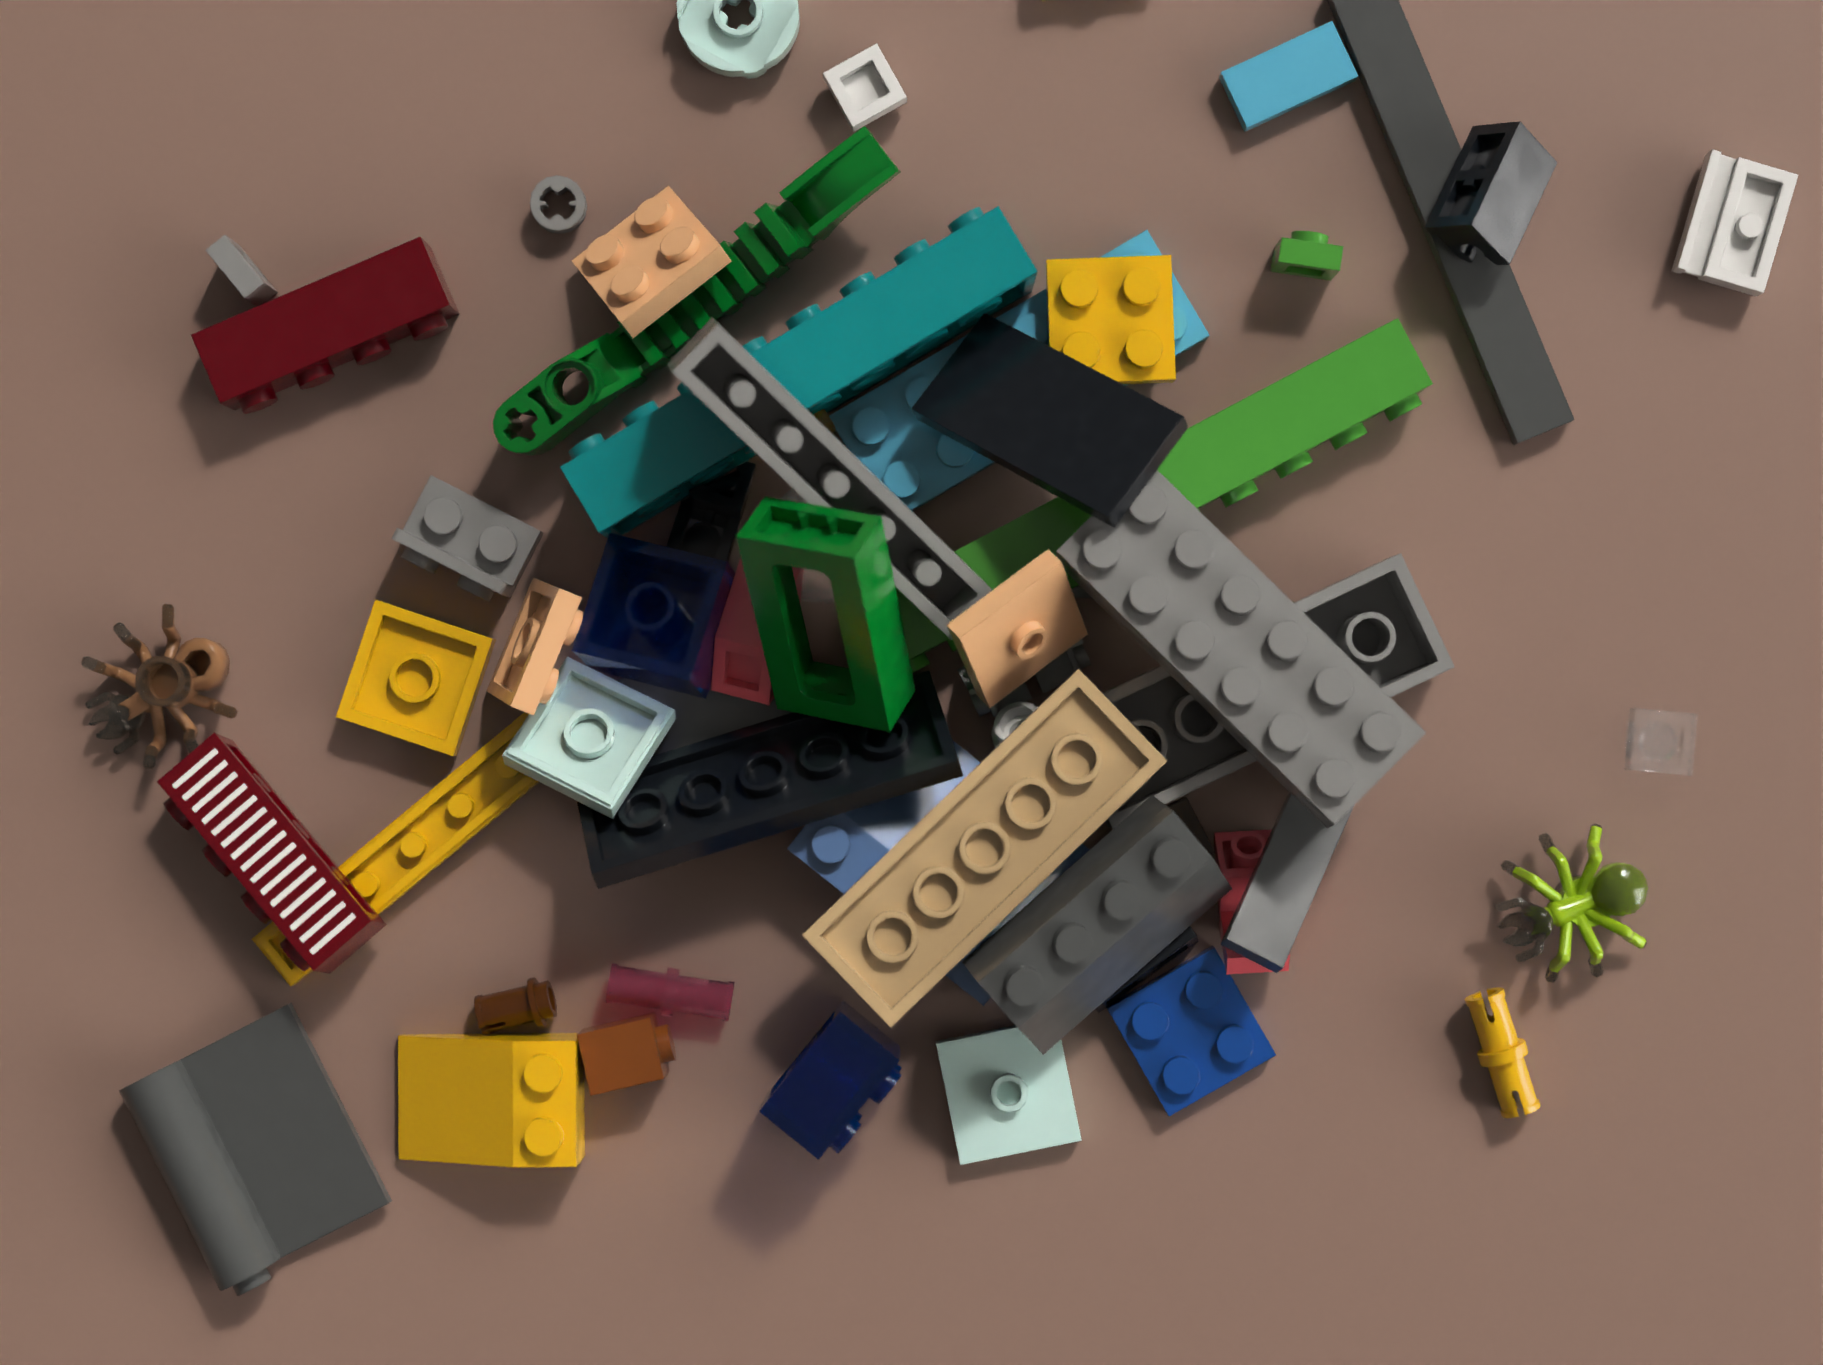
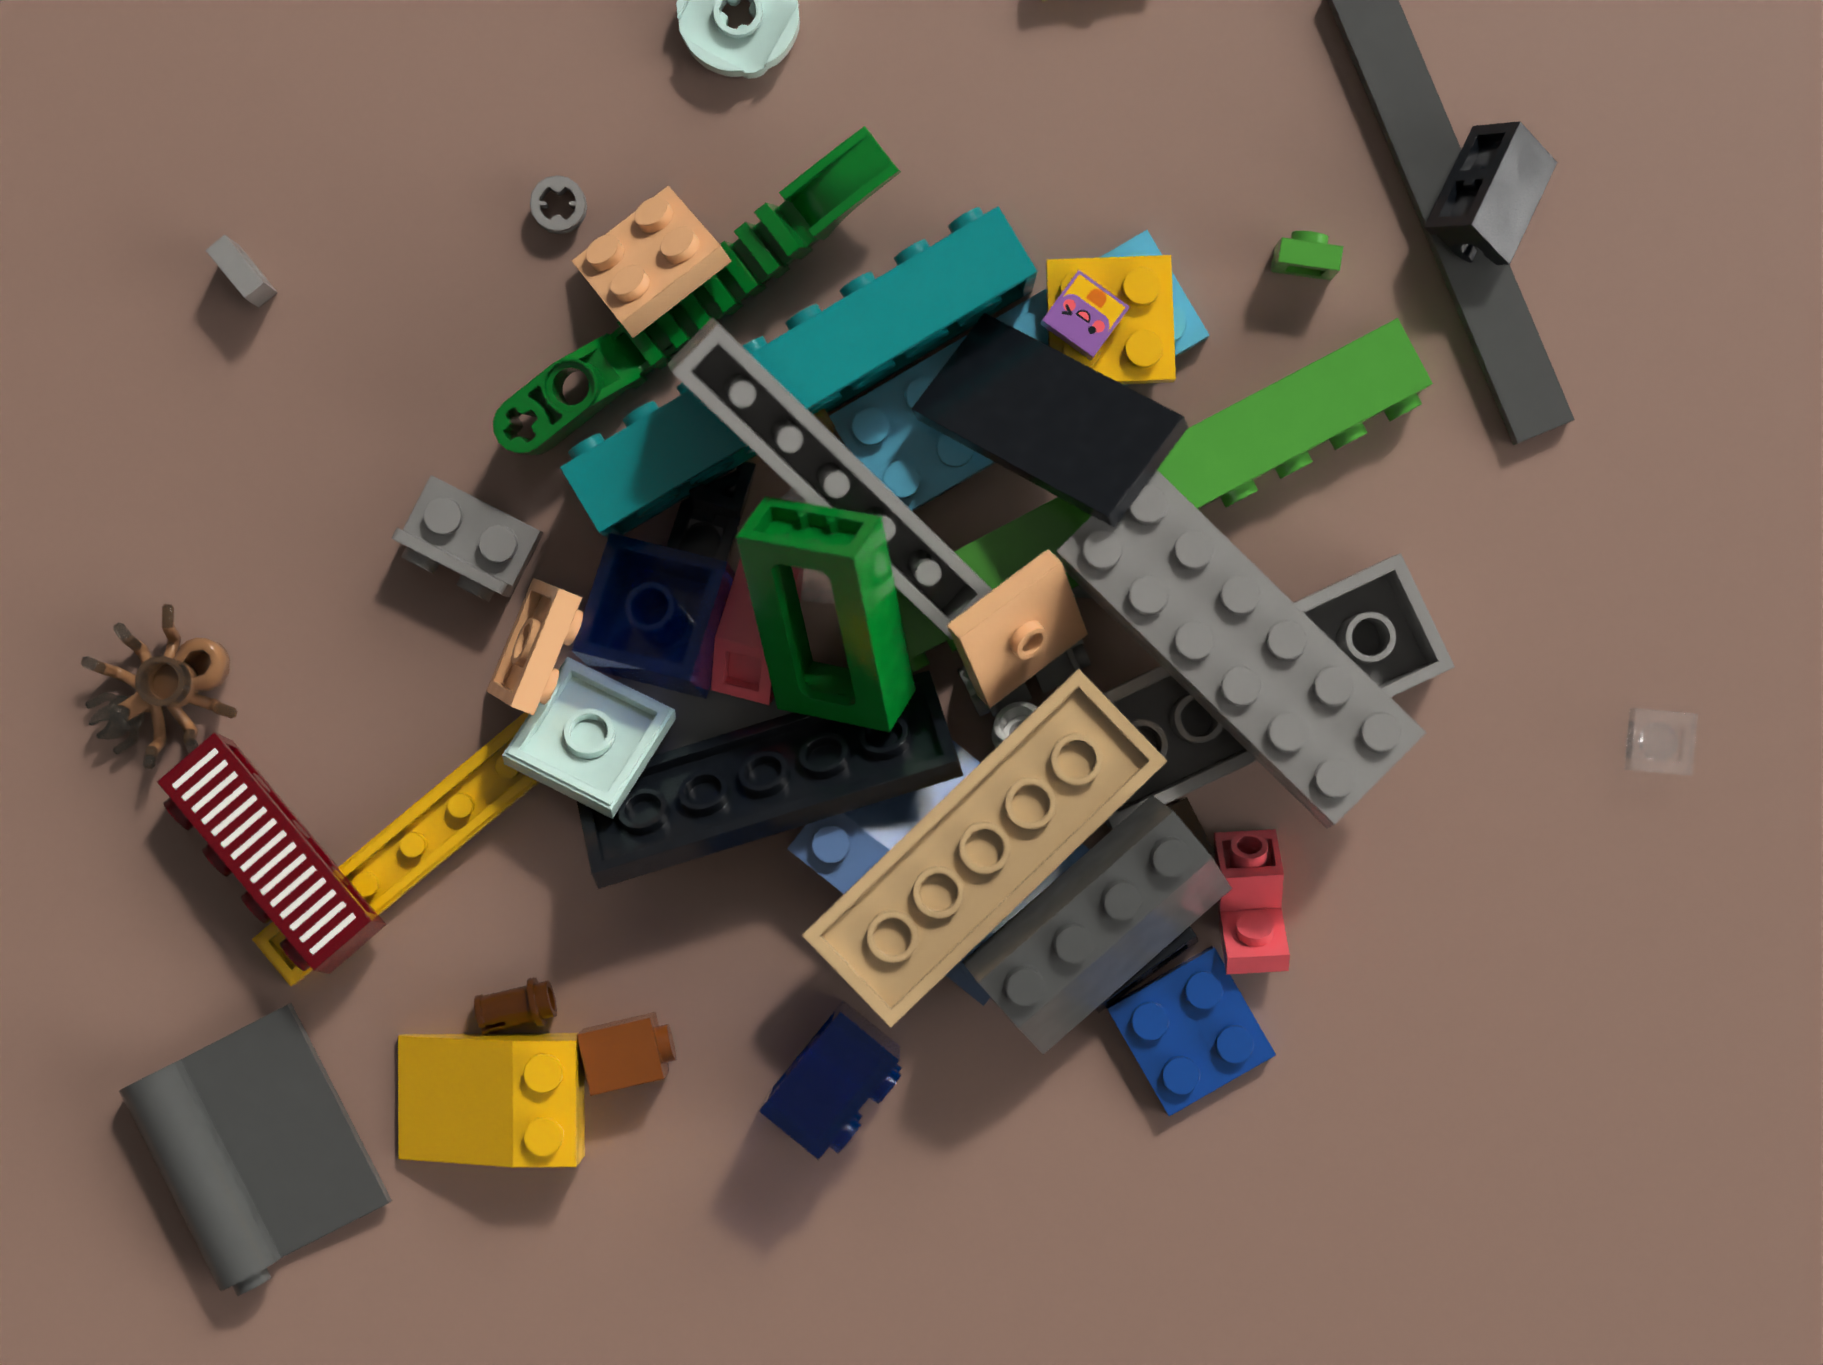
dark red brick [191,237,459,414] -> none
yellow plate [336,600,496,756] -> none
clear pink pin [605,963,734,1021] -> none
white plate [823,43,907,132] -> none
light aqua plate [936,1025,1082,1165] -> none
medium azure tile [1219,21,1358,132] -> none
dark grey tile [1221,792,1354,973] -> none
yellow pin [1465,987,1541,1118] -> none
animal [1496,823,1648,983] -> none
white plate [1671,149,1798,297] -> none
none -> medium lavender tile [1040,270,1130,361]

